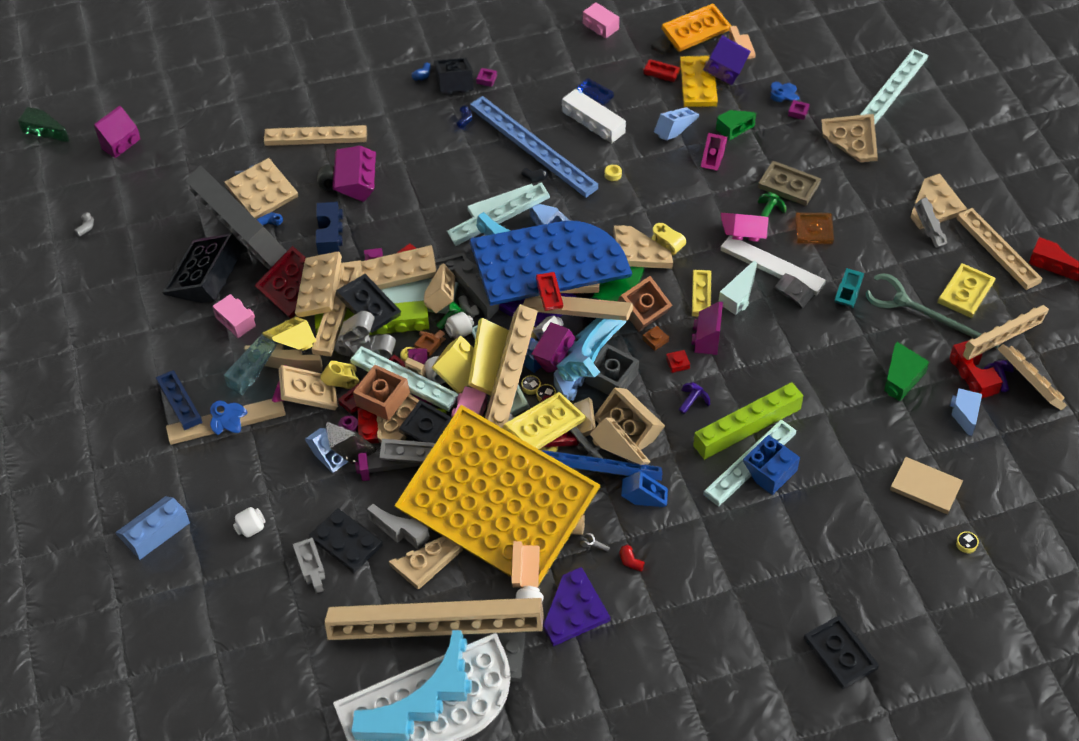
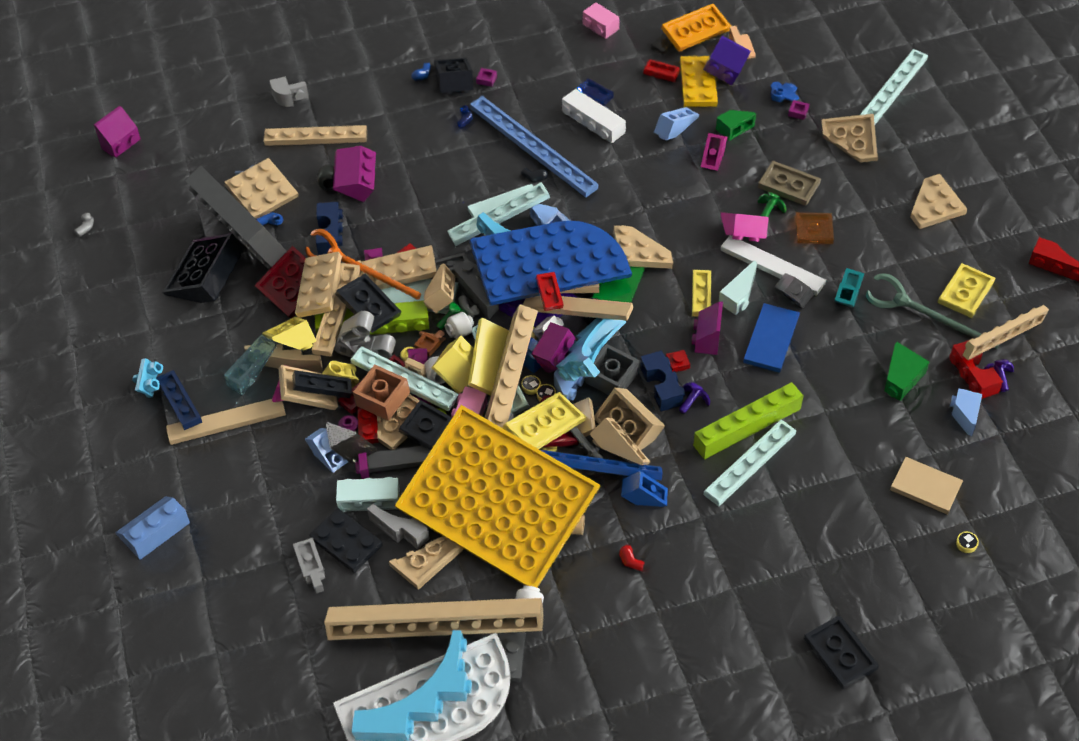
clear green slope [18,107,69,142] -> none
blue plate [210,401,247,435] -> none
bright pink brick [212,294,256,338] -> none
white head [233,507,266,537] -> none
light grey plate [379,439,435,463] -> none
light nougat panel [512,541,540,588] -> none
dark purple plate [543,567,611,646] -> none
light grey hand [580,533,610,552] -> none
light yellow tile [604,165,622,181] -> none
nougat brick [617,276,673,332] -> none
dark orange plate [642,326,669,351] -> none
light yellow piece [652,223,686,256] -> none
blue slope [743,435,800,495] -> none
light grey hinge [914,197,948,248] -> none
tan plate [957,208,1042,290] -> none
tan plate [998,344,1067,410] -> none
none -> medium azure hips [132,358,163,398]
none -> light grey brick [269,76,308,107]
none -> black plate [292,370,352,398]
none -> orange piece [305,229,421,300]
none -> light aqua brick [336,477,400,512]
none -> dark blue arch [640,350,685,412]
none -> blue tile [743,303,800,373]

